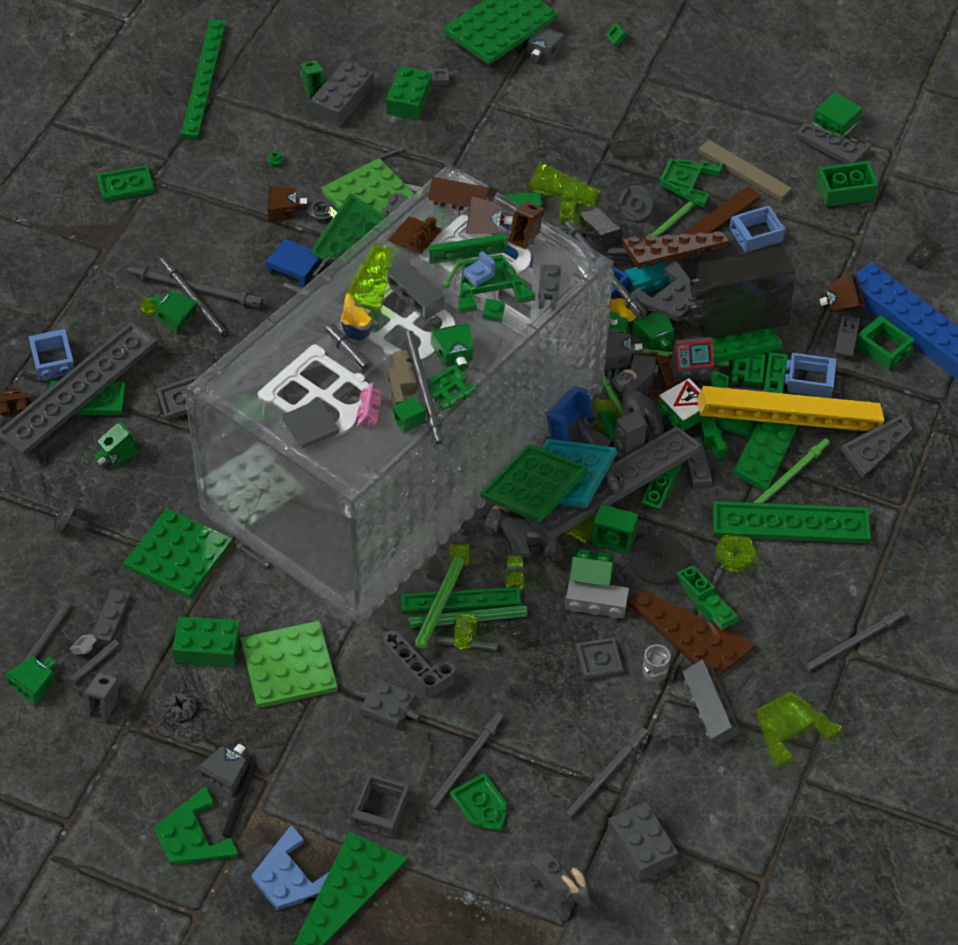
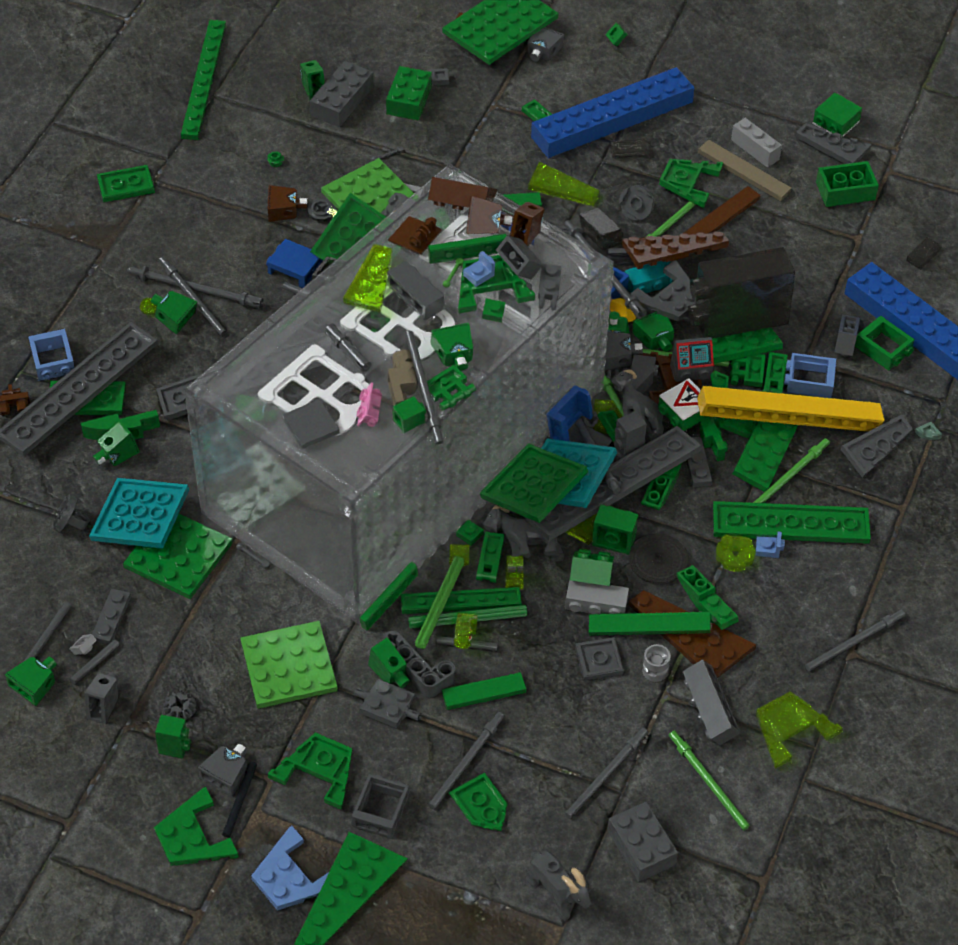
green brick [172,616,241,668] -> none
yellow hair [341,293,374,340] -> none
clear neon green leg [559,191,577,224] -> none
medium blue window [730,206,786,253] -> none
reddish brown torso [820,273,866,312] -> none
none -> green slope [81,410,160,440]
none -> teal plate [89,478,190,548]
none -> green brick [155,715,191,759]
none -> green wing [268,732,353,810]
none -> green tile [360,561,418,631]
none -> green torso [368,637,410,688]
none -> green tile [442,672,526,710]
none -> green plate [456,519,484,546]
none -> green plate [476,532,505,583]
none -> dark grey brick [496,235,543,280]
none -> green plate [522,99,552,121]
none -> blue brick [531,67,694,158]
none -> green tile [589,612,710,636]
none -> bright green bar [669,730,750,831]
none -> light grey brick [731,118,782,168]
none -> medium blue bracket [755,532,785,558]
none -> sand green tile [915,422,942,440]

